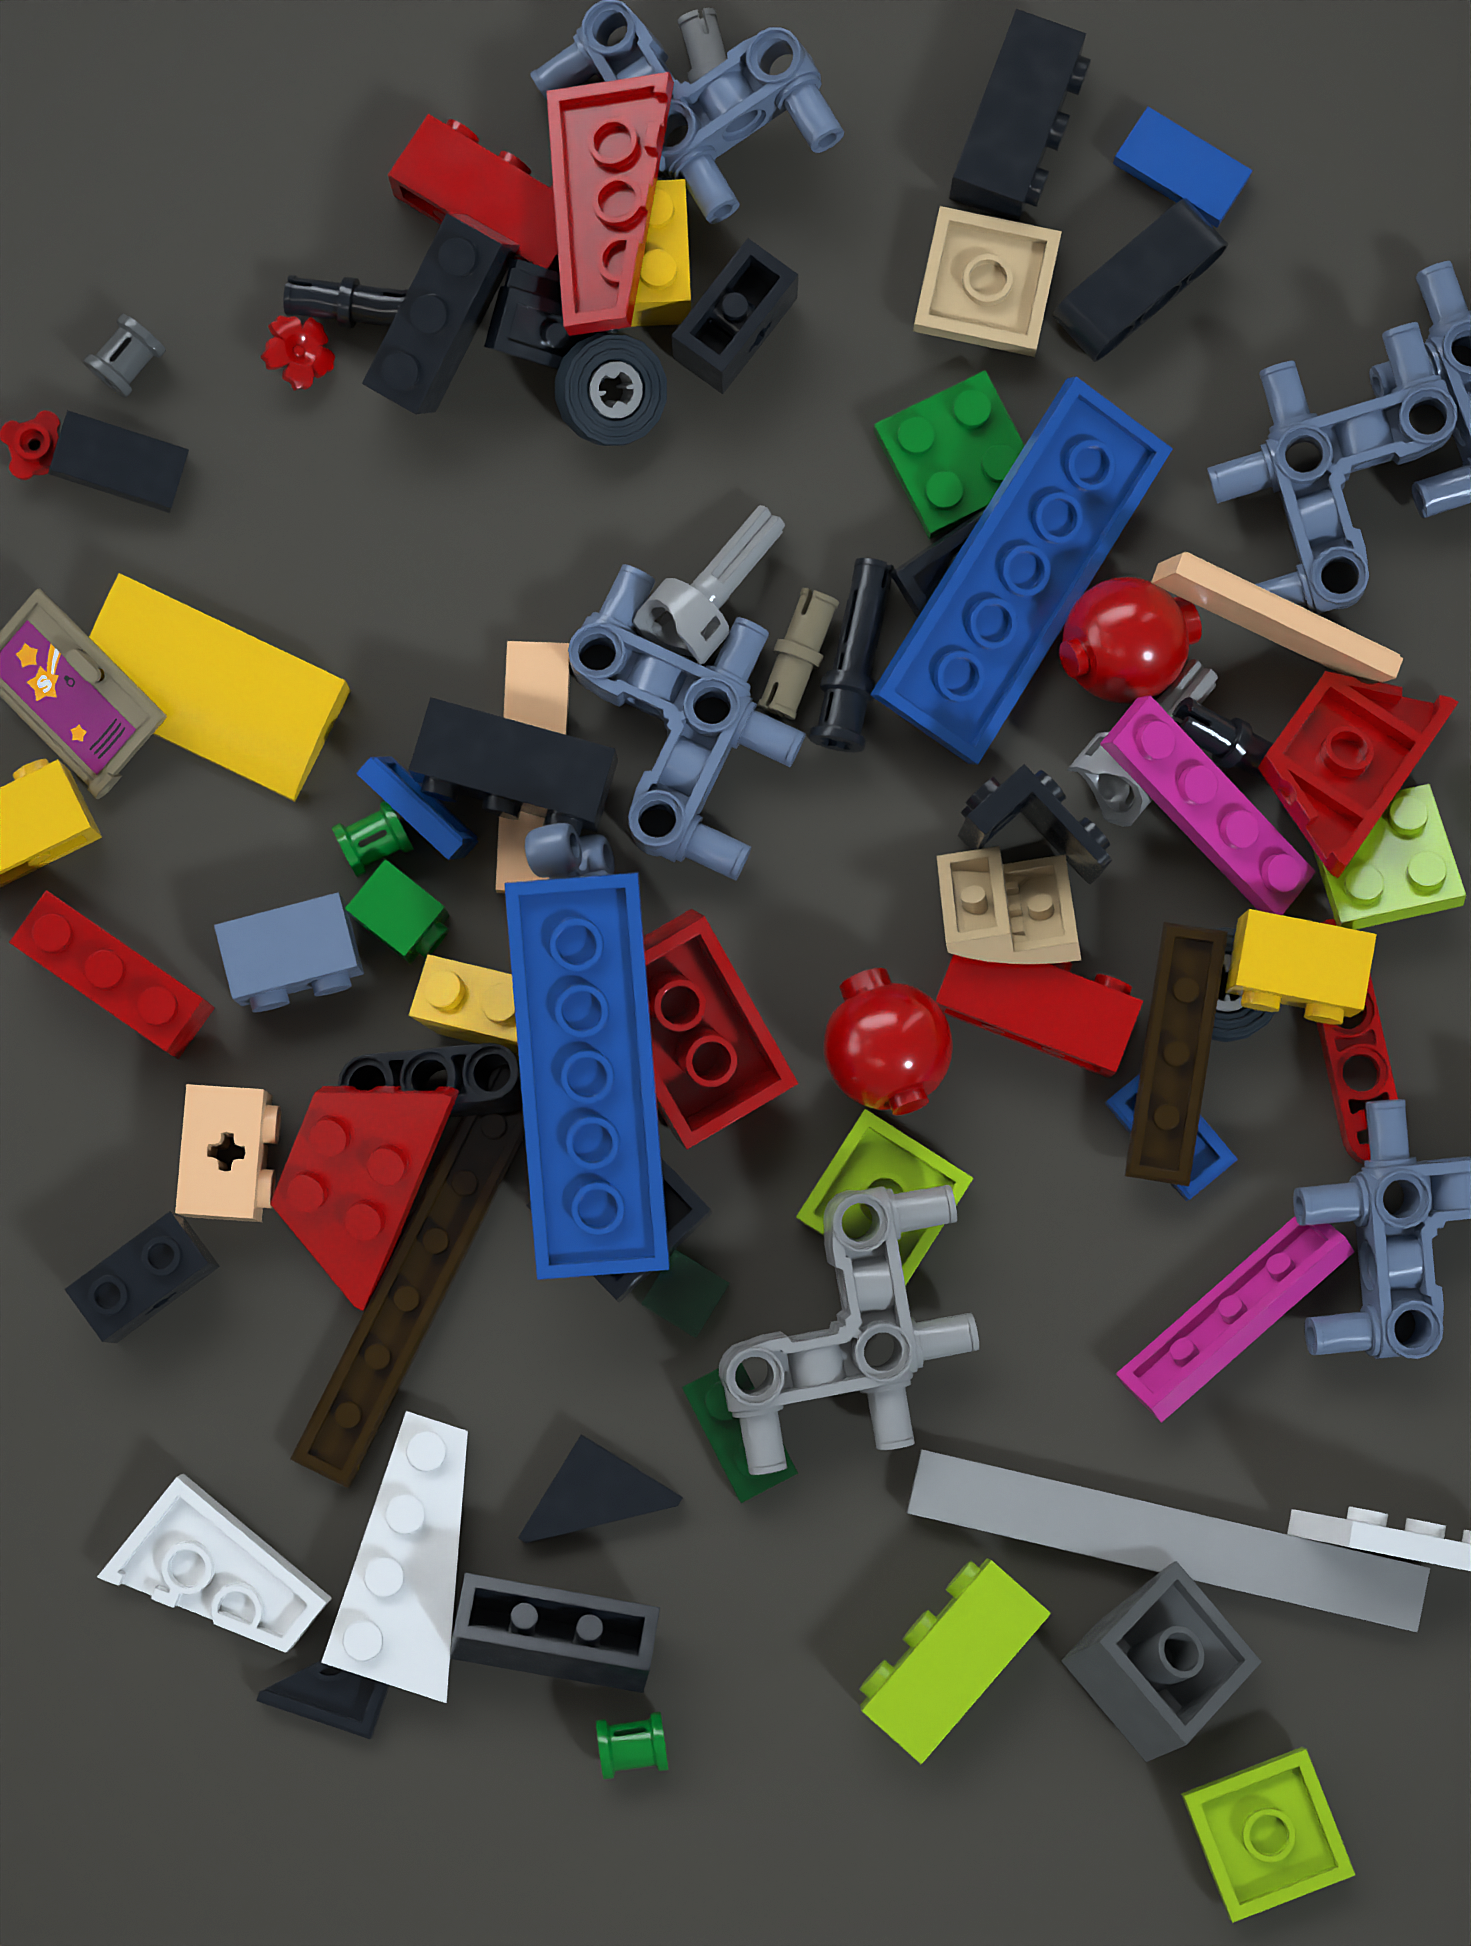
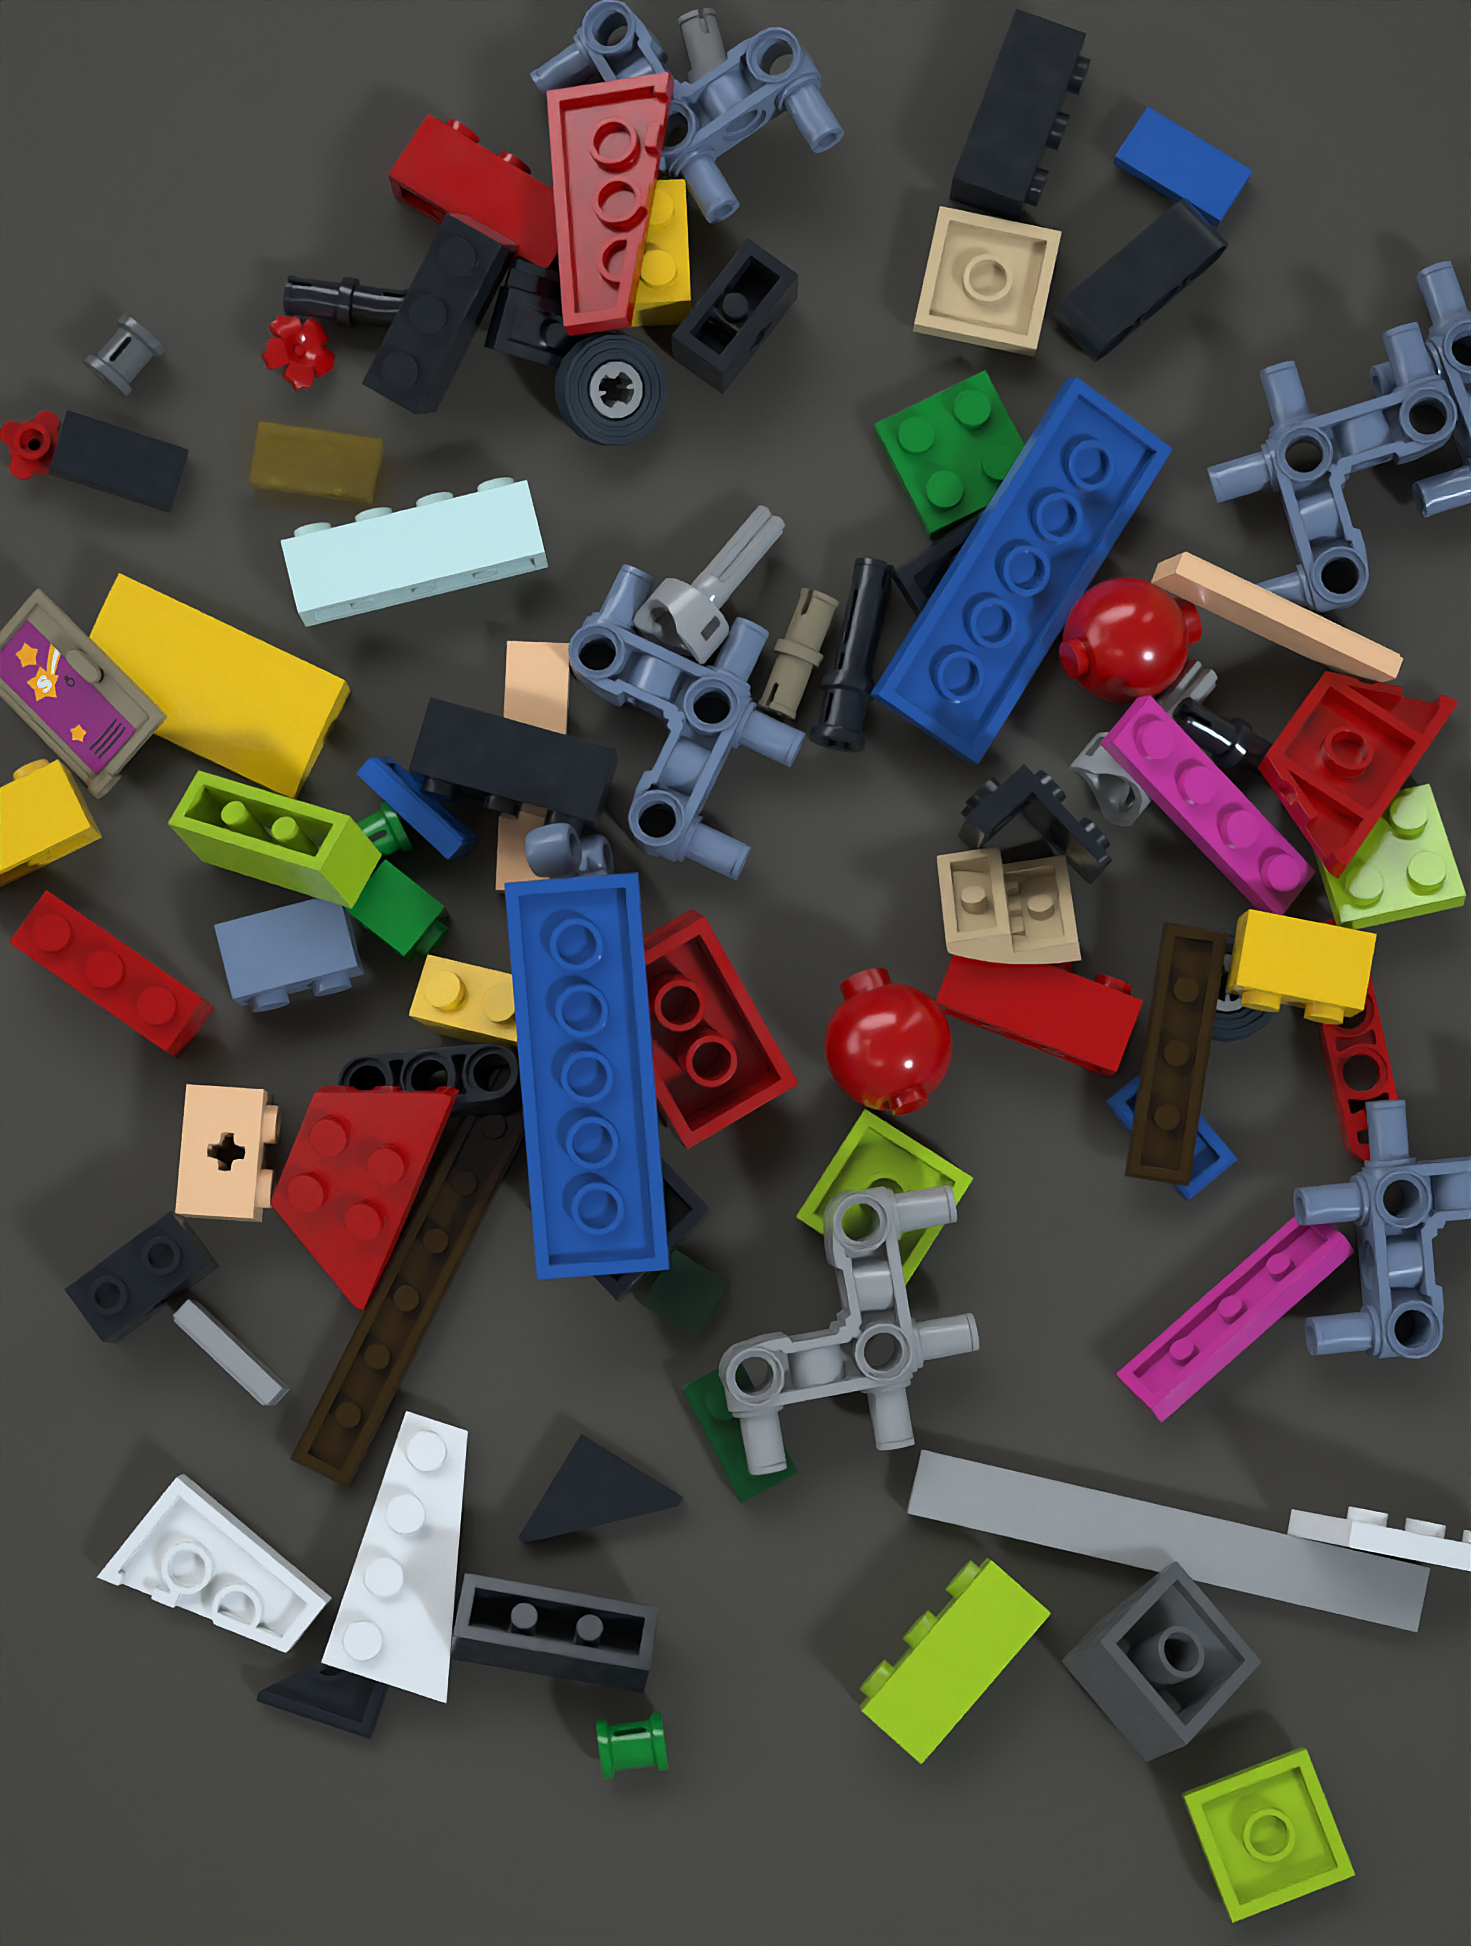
none -> lime brick [168,770,382,909]
none -> light grey tile [173,1299,291,1406]
none -> clear yellow tile [249,421,384,505]
none -> light aqua brick [281,477,548,627]

